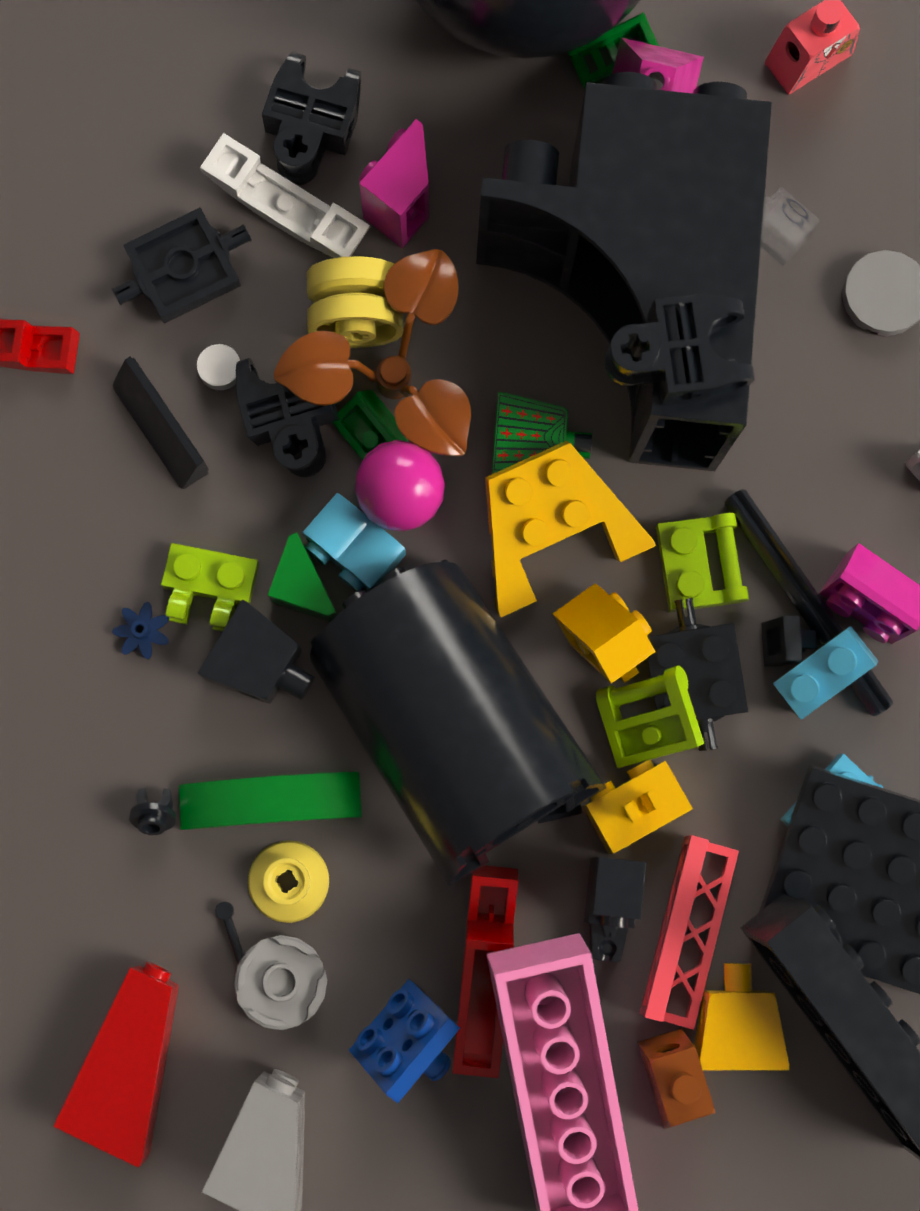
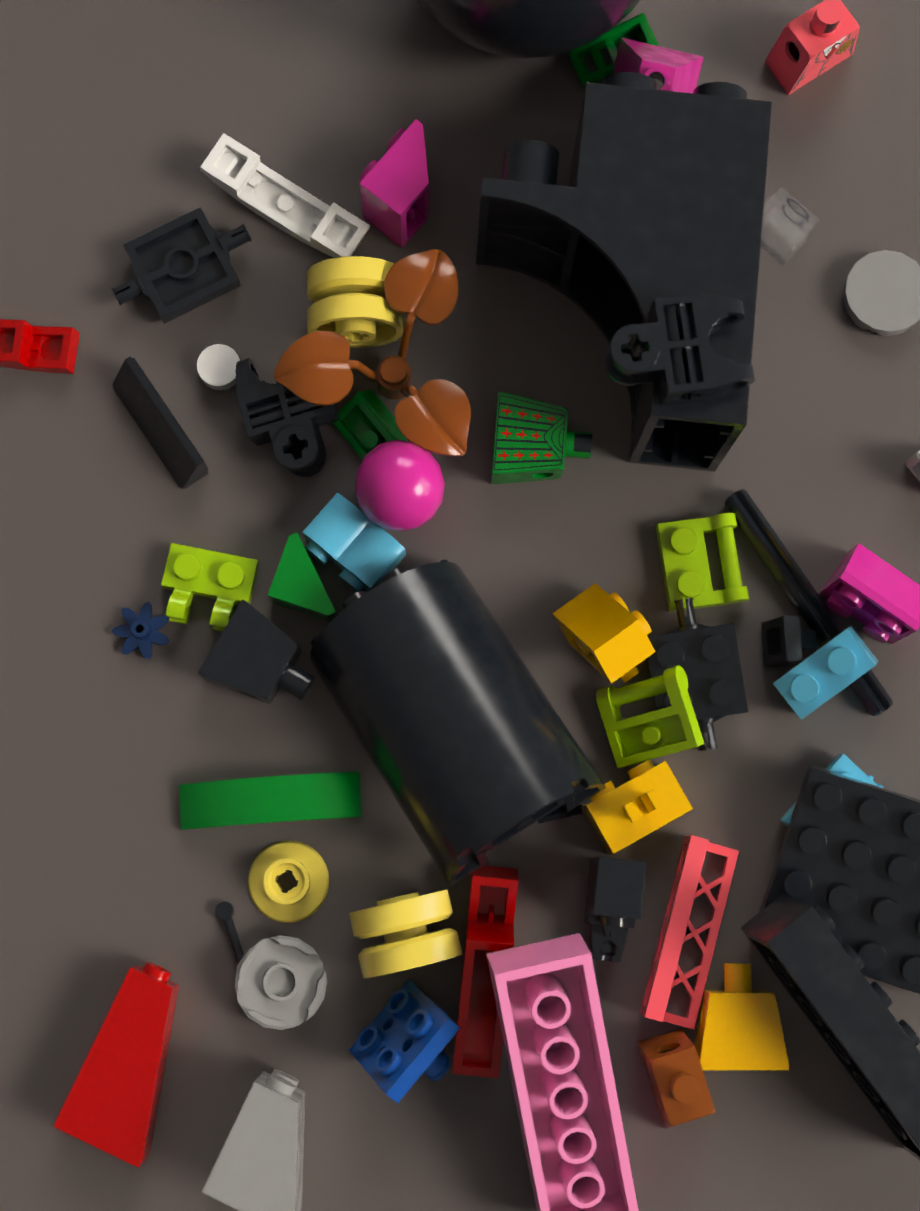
black plate [129,788,176,835] -> none
black piece [262,52,361,185] -> none
yellow wing [485,441,656,618] -> none
none -> light yellow wheel [349,889,463,978]

